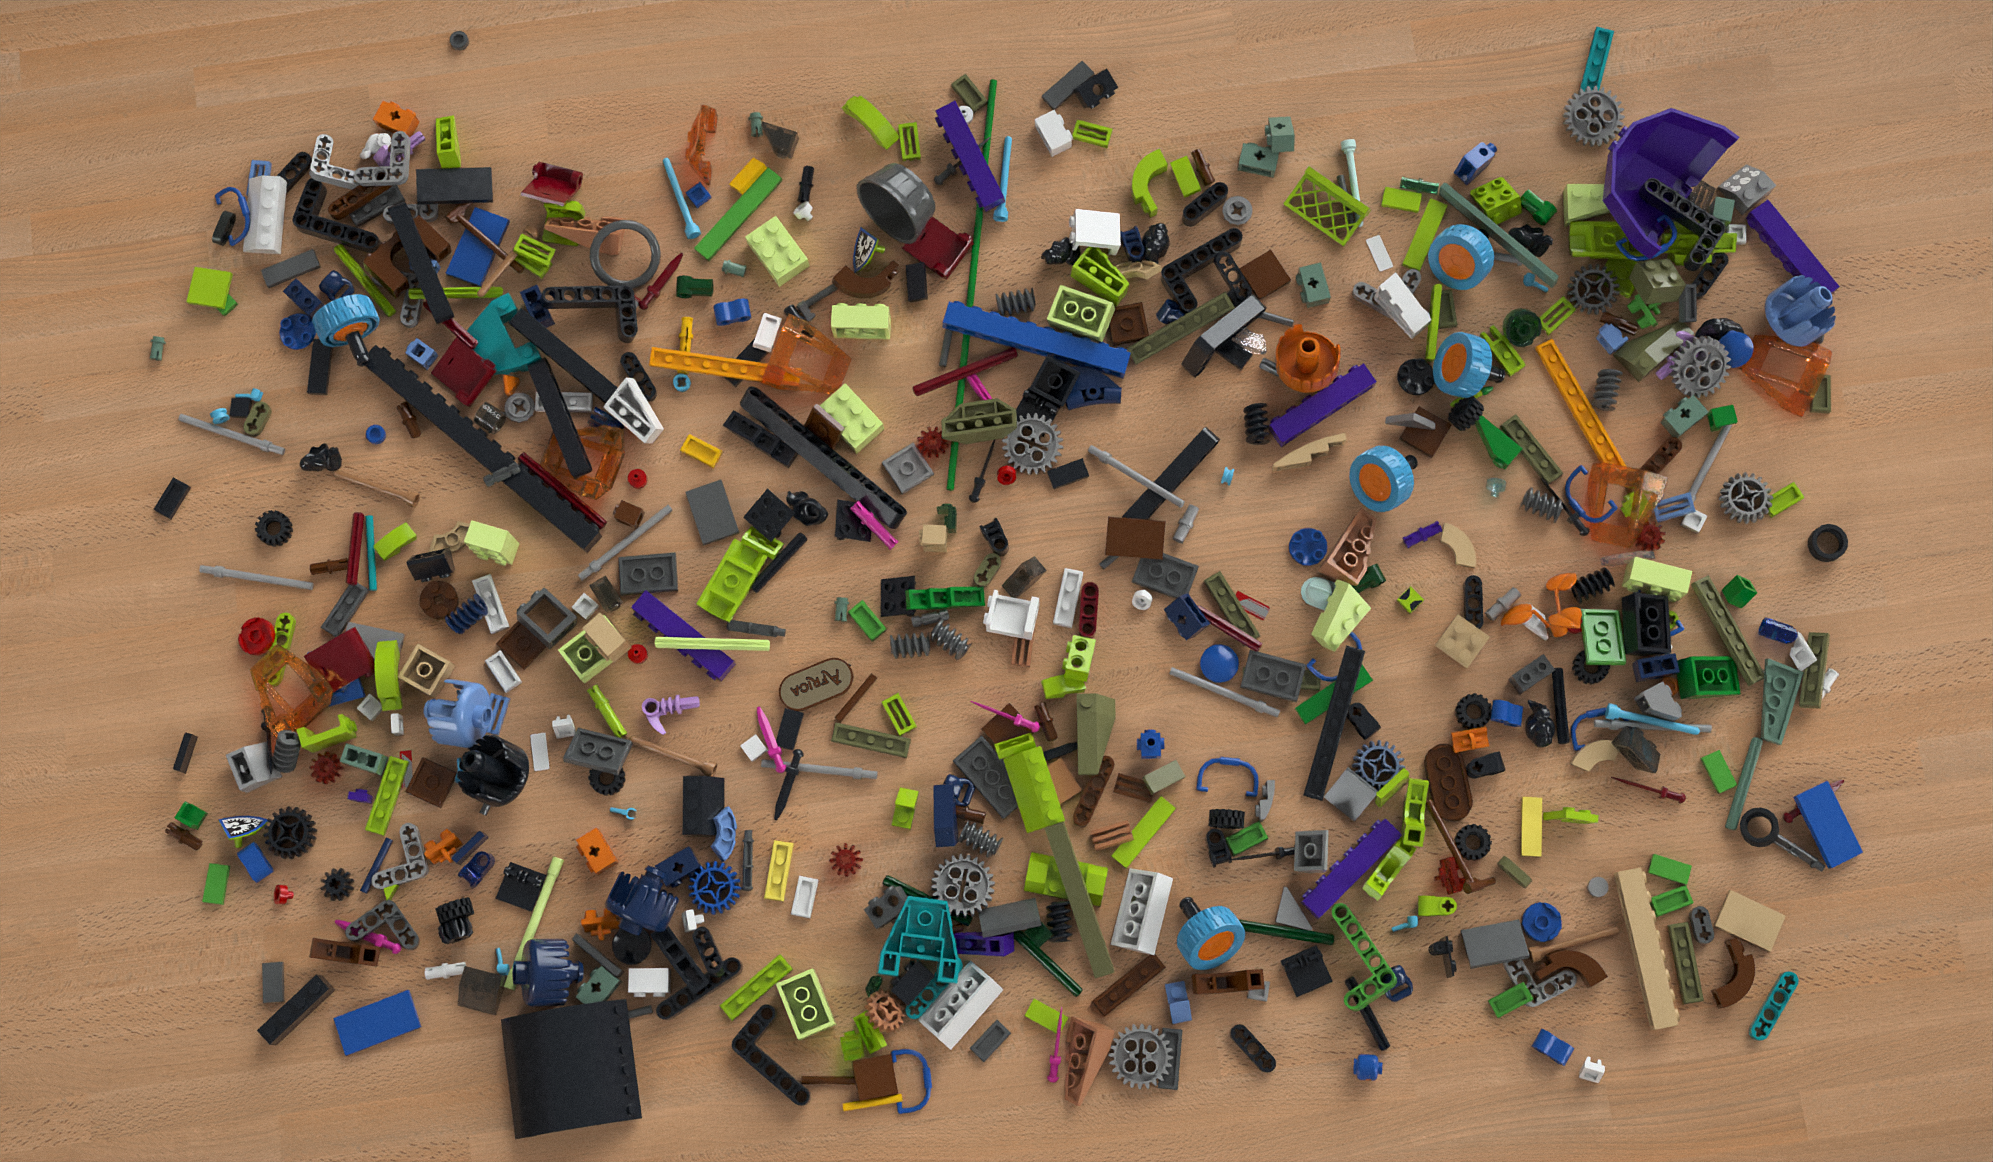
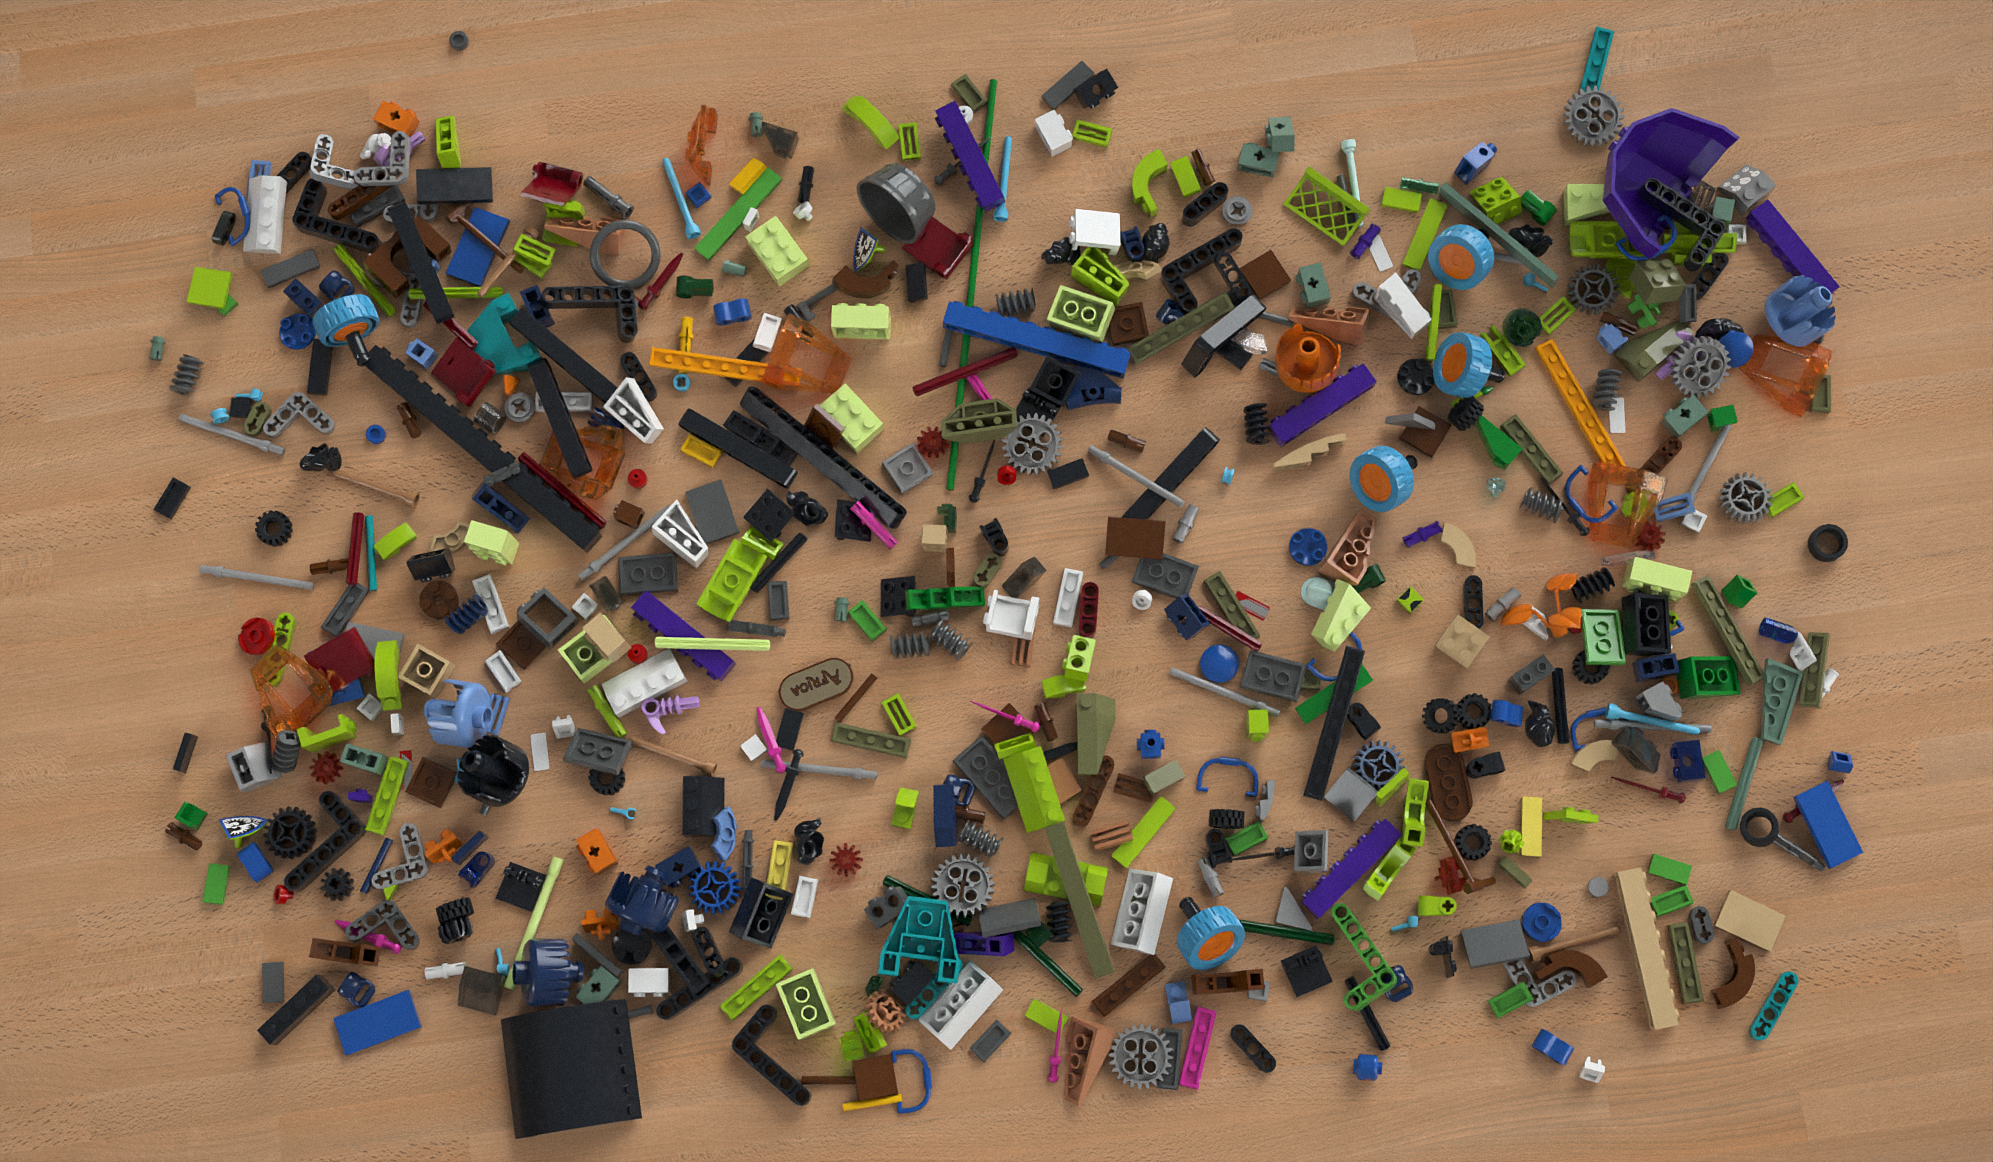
none -> dark grey piece [169,354,204,396]
none -> light grey beam [263,392,336,438]
none -> black beam [284,791,366,892]
none -> dark blue piece [337,972,375,1007]
none -> dark blue slope [472,480,530,533]
none -> dark grey pin [583,176,634,219]
none -> white slope [602,648,688,718]
none -> white wedge [652,500,709,569]
none -> black beam [678,408,798,489]
none -> black slope [729,877,793,949]
none -> white tile [743,207,760,232]
none -> dark grey tile [768,581,790,621]
none -> black hair [794,818,824,865]
none -> reddish brown tile [946,547,955,587]
none -> reddish brown axle [1108,430,1146,452]
none -> dark pink tile [1178,1006,1217,1090]
none -> light grey pin [1197,857,1224,898]
none -> lime brick [1245,709,1269,742]
none -> nougat wedge [1288,306,1371,346]
none -> dark purple pin [1350,223,1381,259]
none -> black tyre [1422,698,1461,733]
none -> lime gear [1498,829,1525,854]
none -> white sticker [1609,398,1626,433]
none -> clear blue brick [1670,740,1706,783]
none -> blue brick [1828,751,1853,774]

